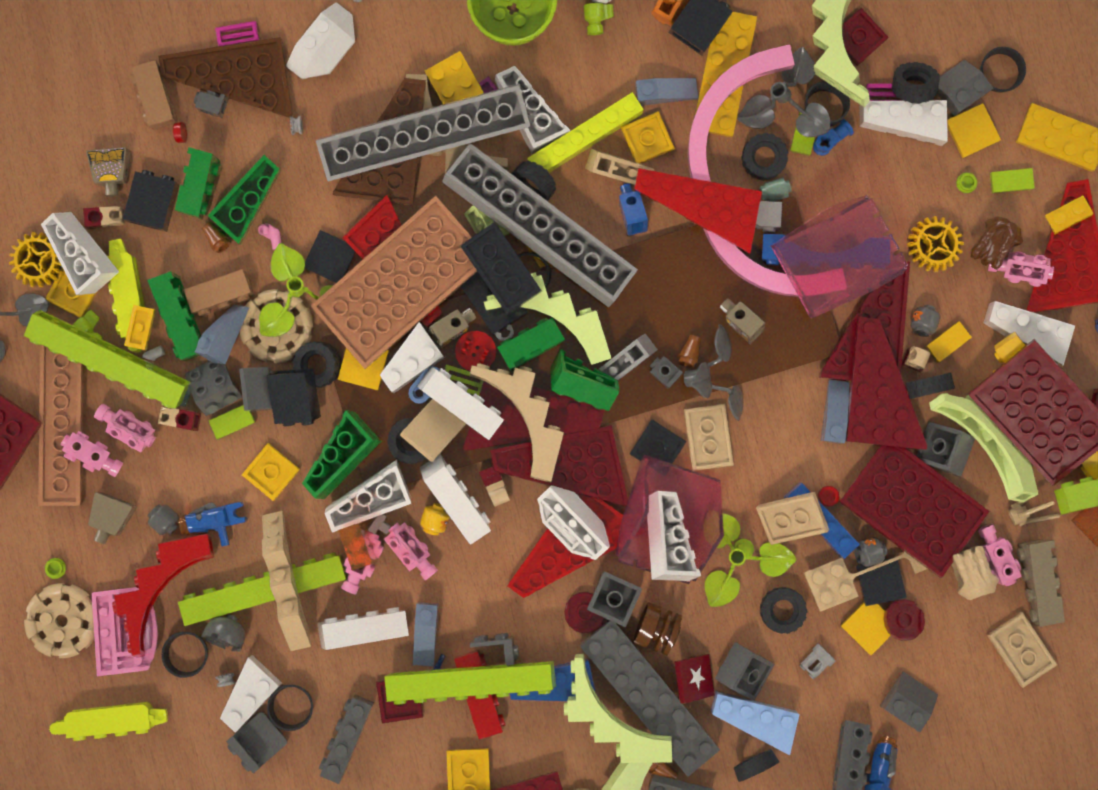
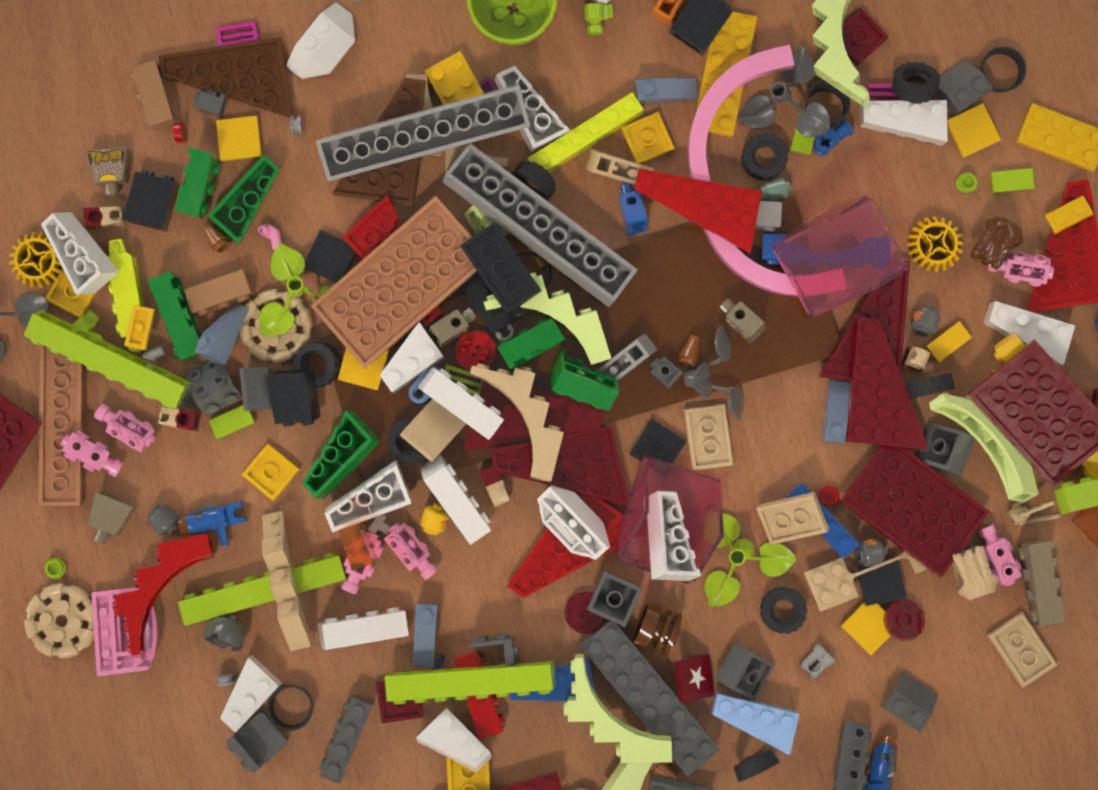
neon yellow hinge [49,702,168,741] -> none
black tyre [161,632,208,678] -> none
none -> yellow tile [216,116,262,162]
none -> white wedge [416,708,492,772]

